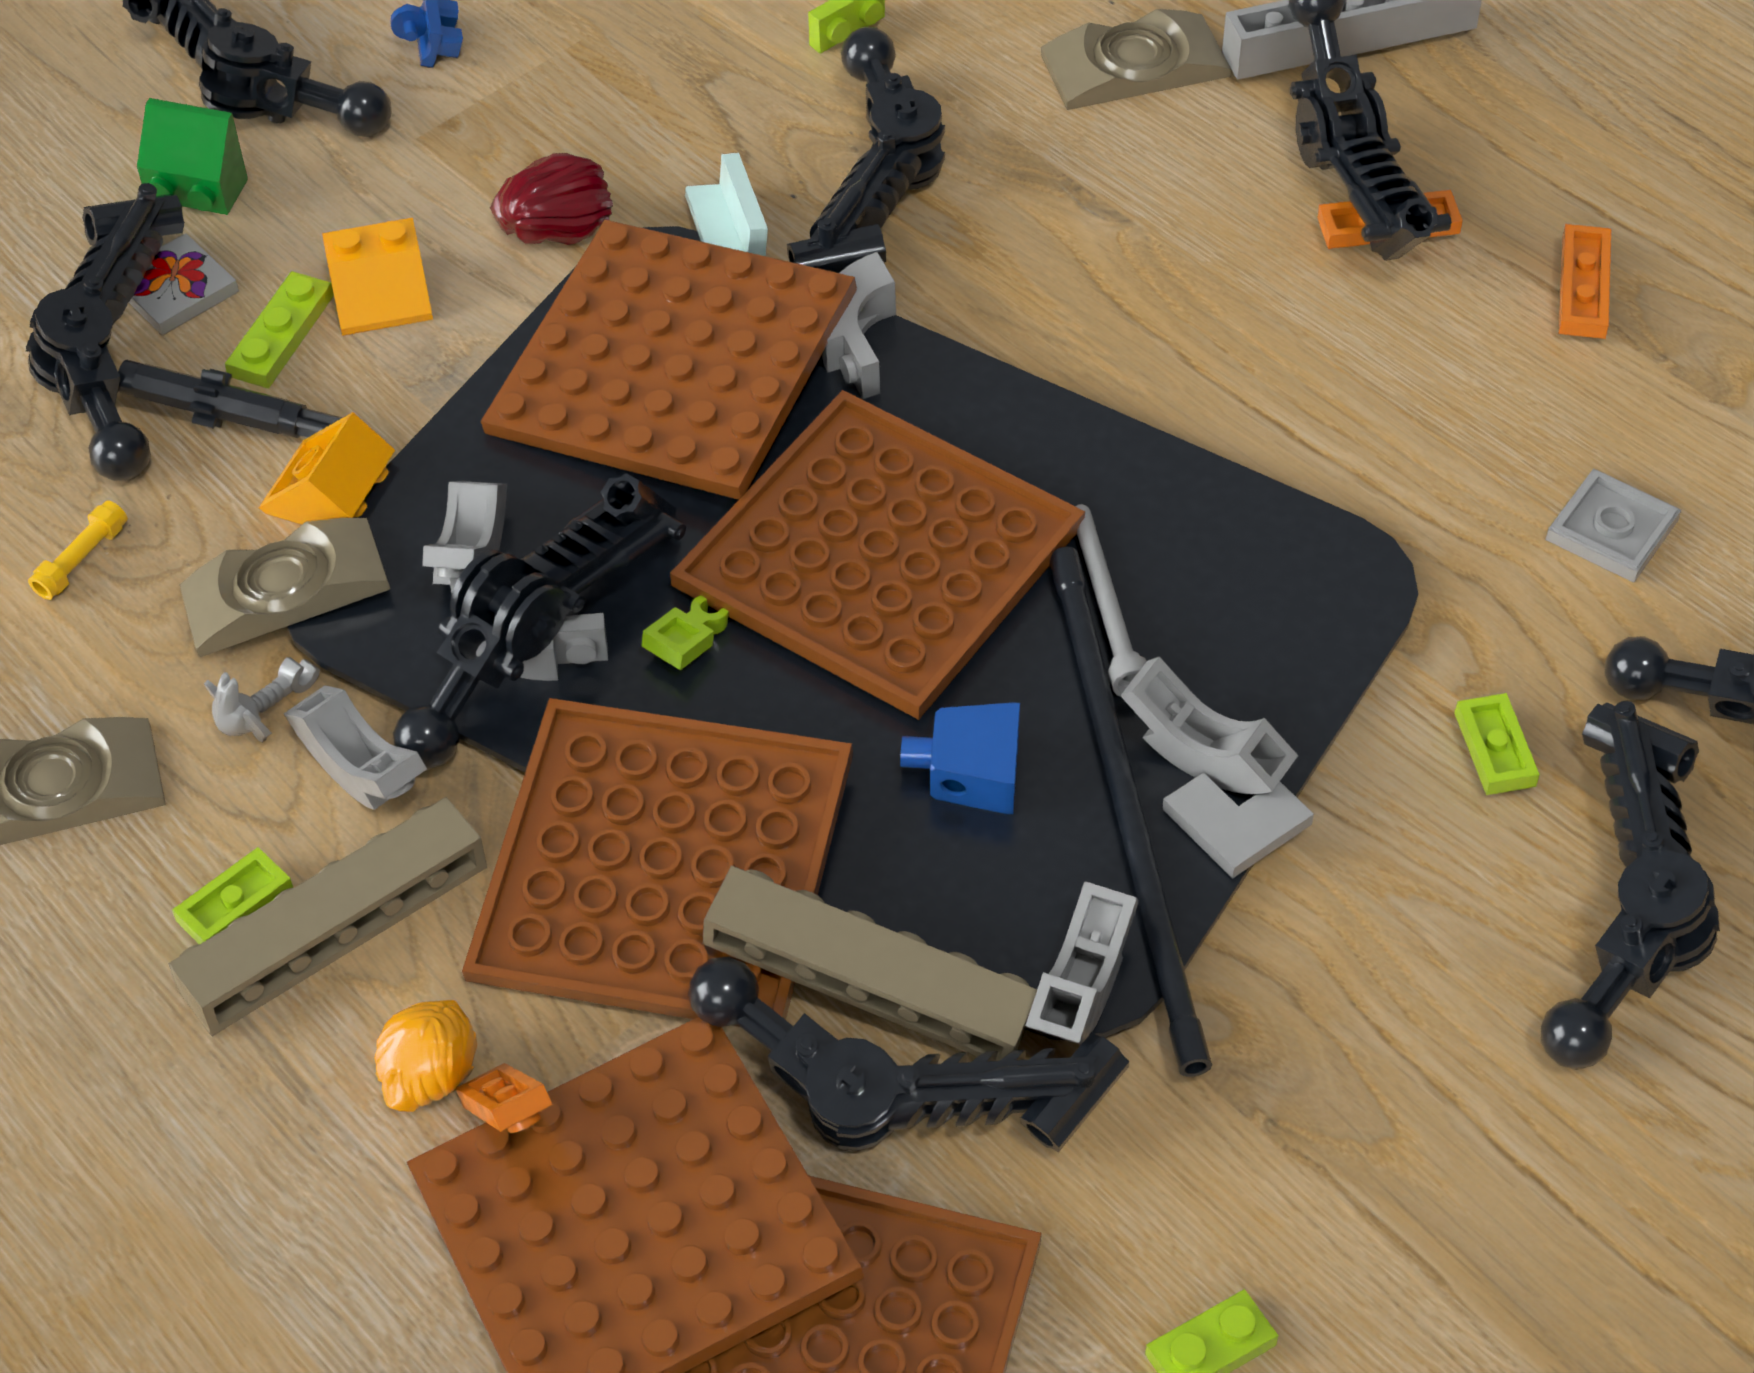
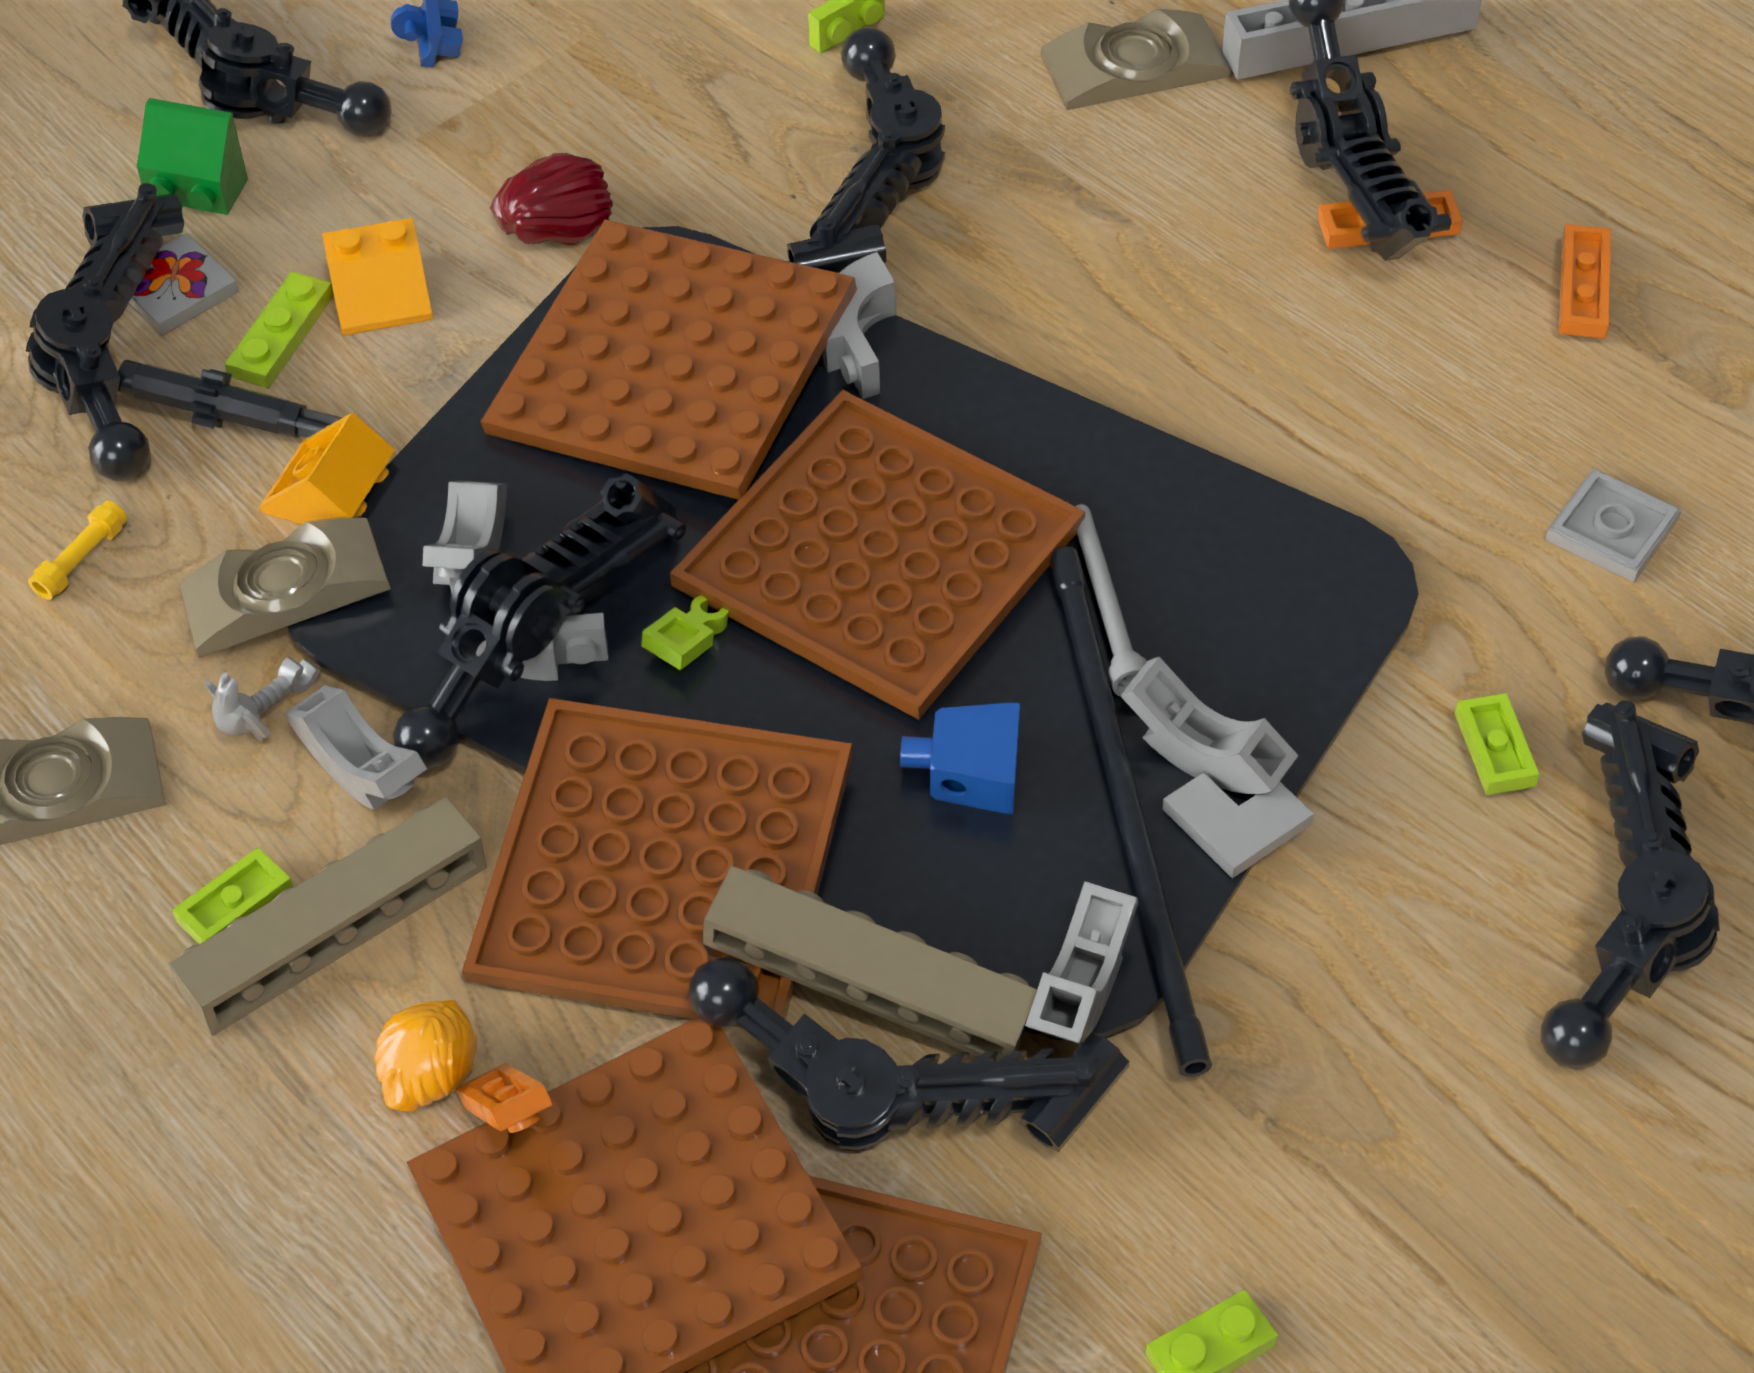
light aqua panel [685,153,768,256] -> none

